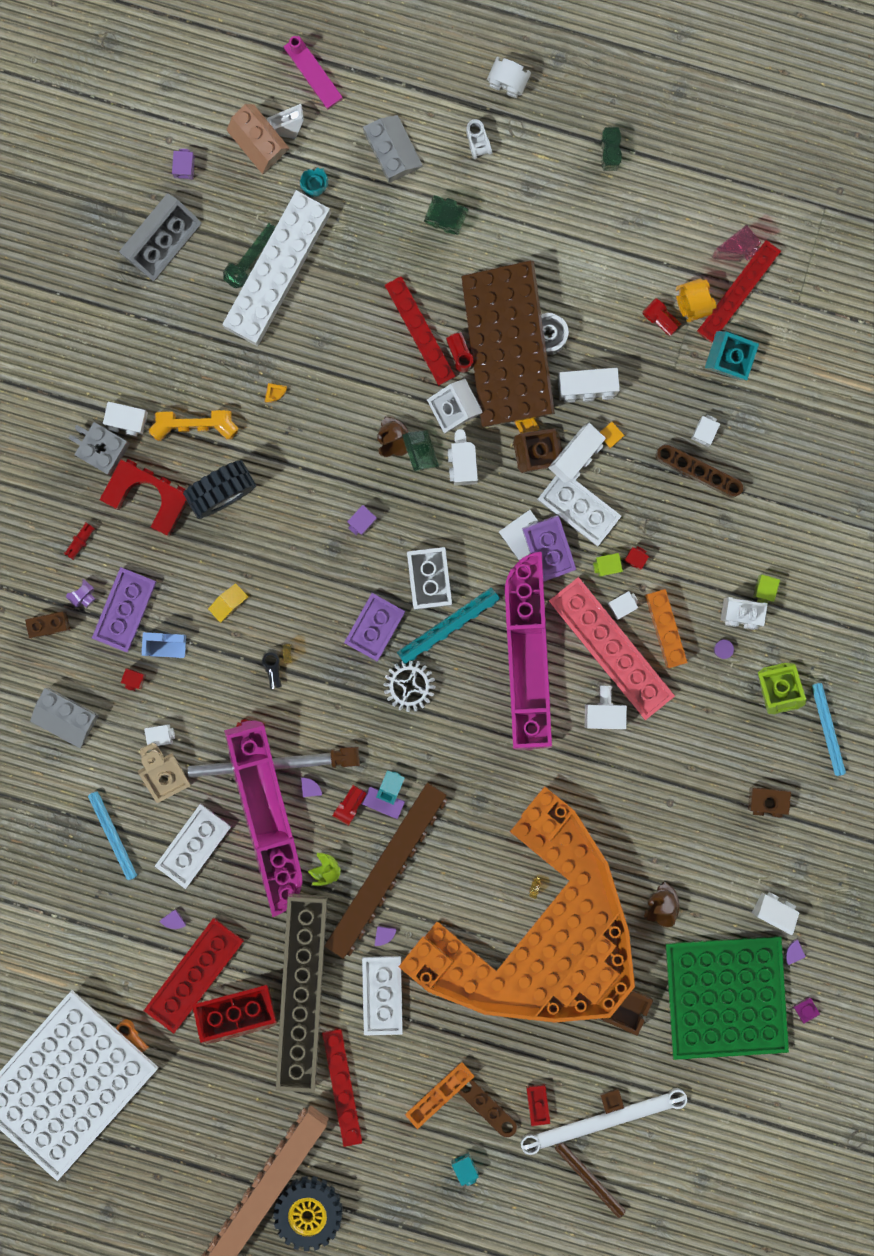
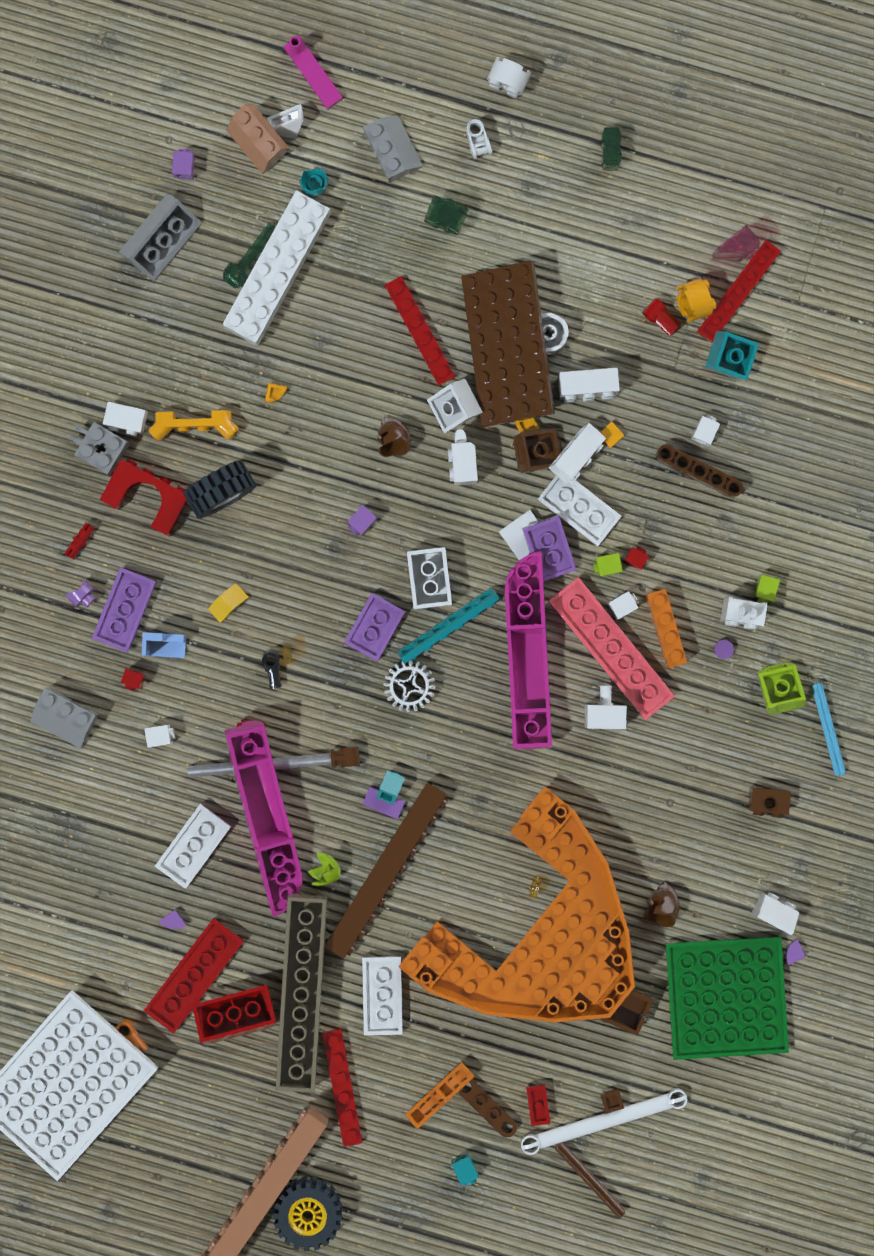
reddish brown brick [25,612,71,639] -> none
medium azure axle [88,791,137,880] -> none
tan plate [138,743,191,803] -> none
medium lavender tile [301,778,322,797] -> none
red piece [332,785,367,826] -> none
medium lavender tile [374,926,396,946] -> none
clear green plate [403,430,439,472] -> none
red piece [446,332,473,373] -> none
magenta plate [793,997,820,1024] -> none

